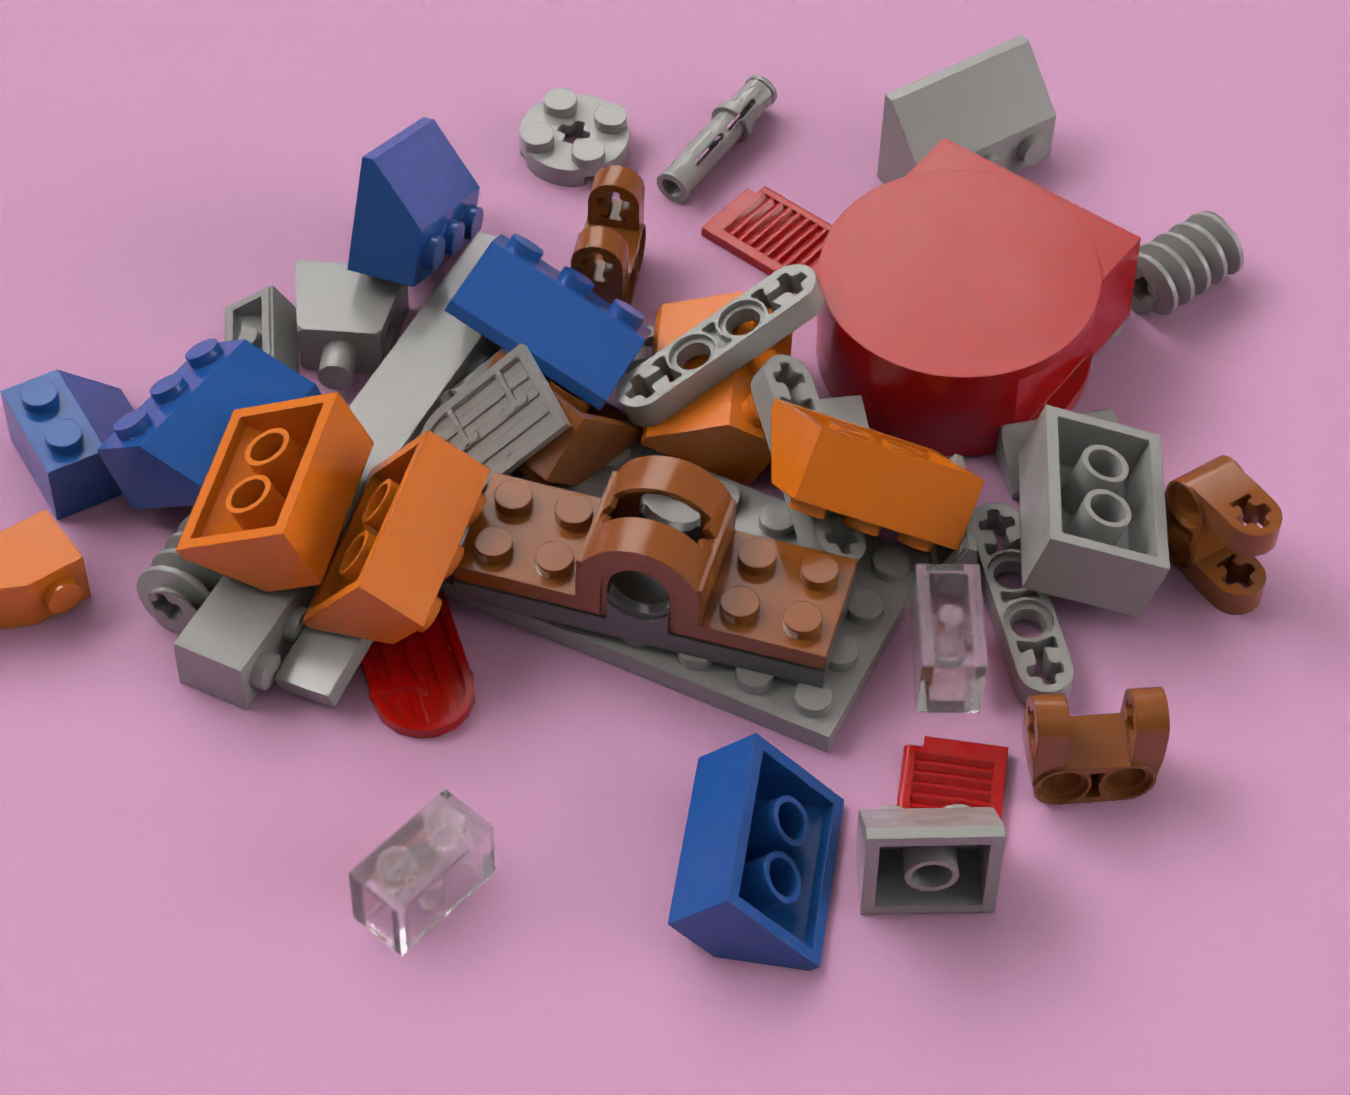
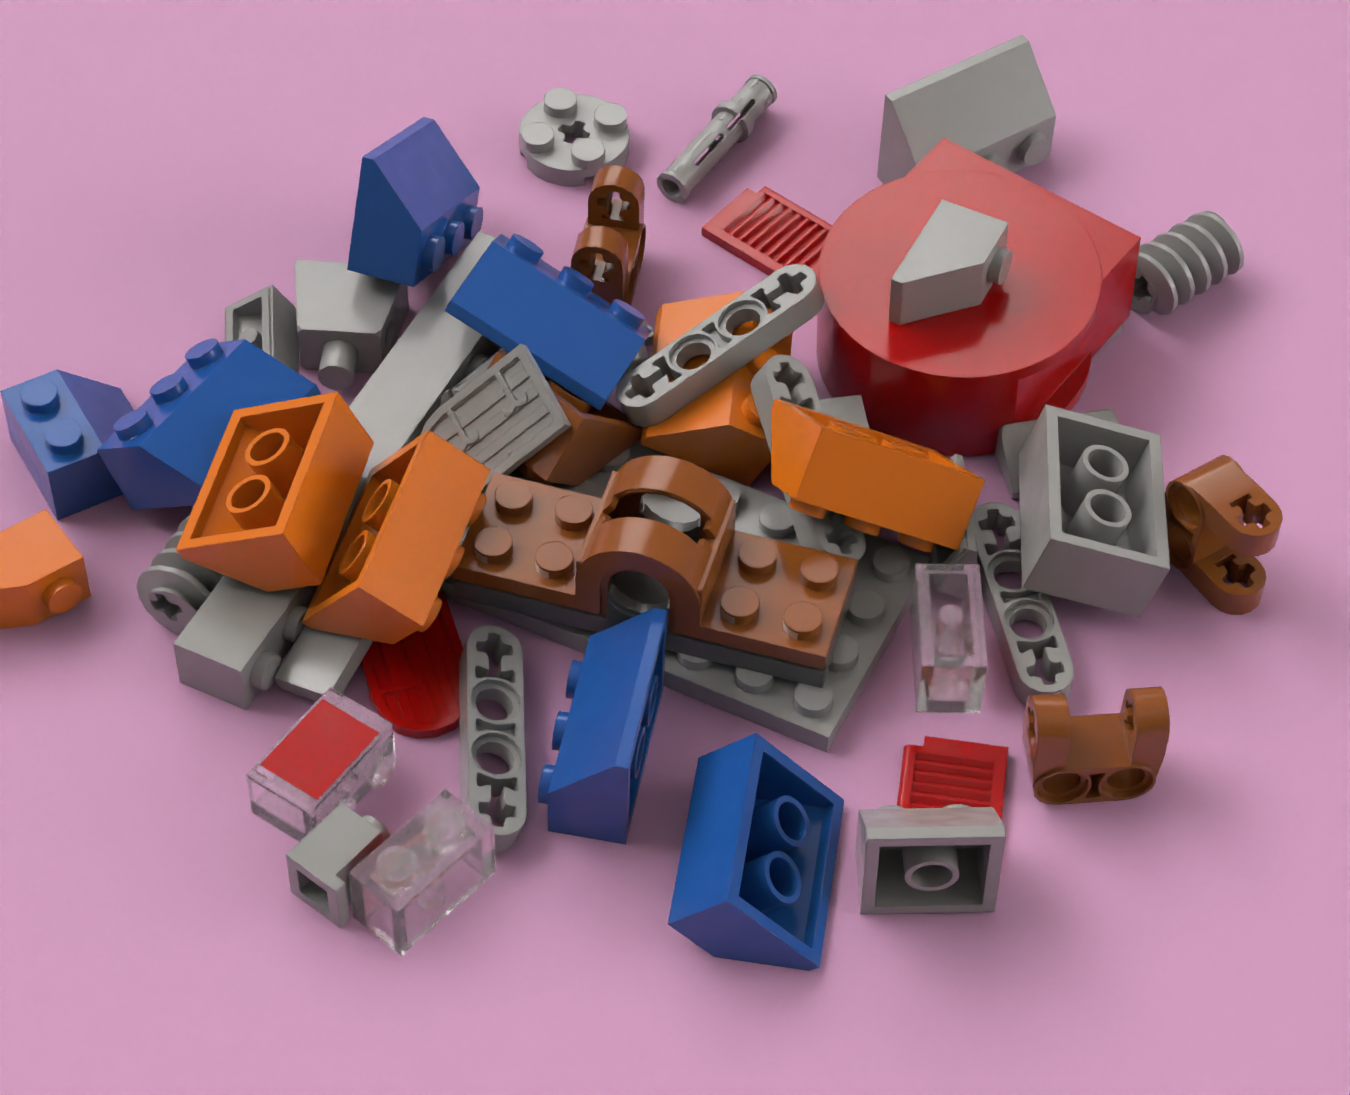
none -> brick [246,687,397,842]
none -> light grey brick [286,803,391,928]
none -> light grey beam [459,625,527,853]
none -> blue slope [538,608,667,845]
none -> light grey slope [889,200,1013,325]

